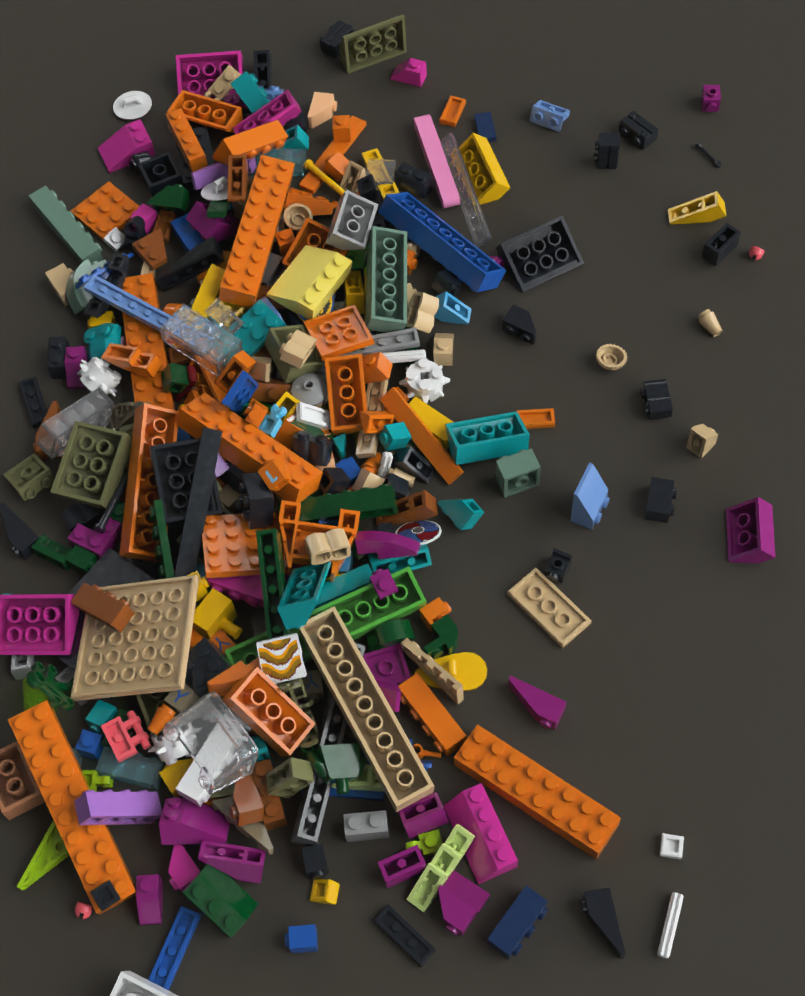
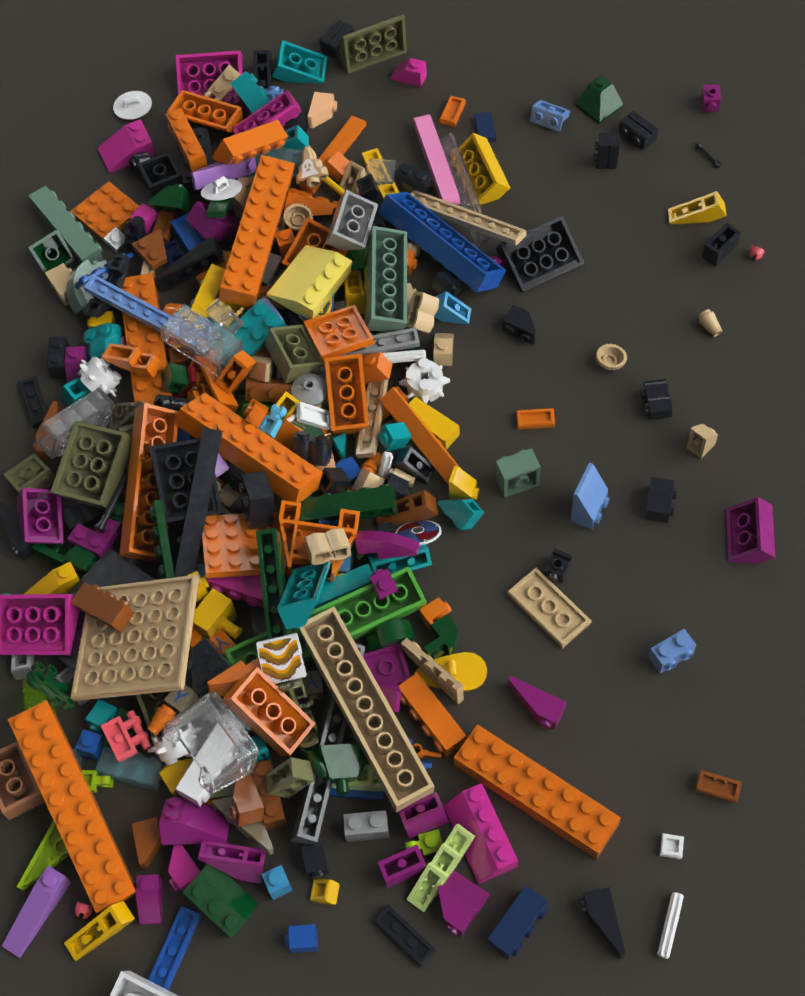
medium lavender brick [74,790,162,825] -> none
black tile [90,880,121,911] -> none
blue tile [222,370,259,415] -> none
dark orange slope [227,155,248,202] -> none
orange brick [257,459,293,491] -> none
tan brick [279,330,317,369] -> none
orange brick [332,115,351,142] -> none
orange slope [360,411,394,434] -> none
teal slope [445,411,530,465] -> none
none -> medium lavender slope [2,866,72,958]
none -> magenta slope [17,488,64,544]
none -> yellow slope [24,562,80,594]
none -> dark green slope [27,229,76,276]
none -> teal brick [60,377,89,410]
none -> yellow slope [64,901,135,961]
none -> dark orange slope [132,817,163,870]
none -> black axle [154,394,192,411]
none -> clear blue slope [164,239,185,266]
none -> dark azure brick [261,865,293,900]
none -> teal slope [272,40,328,84]
none -> tan rock [296,146,329,188]
none -> tan plate [410,190,526,246]
none -> yellow slope [449,466,479,500]
none -> dark green slope [576,75,623,124]
none -> medium blue brick [648,629,696,673]
none -> dark orange plate [695,770,742,804]

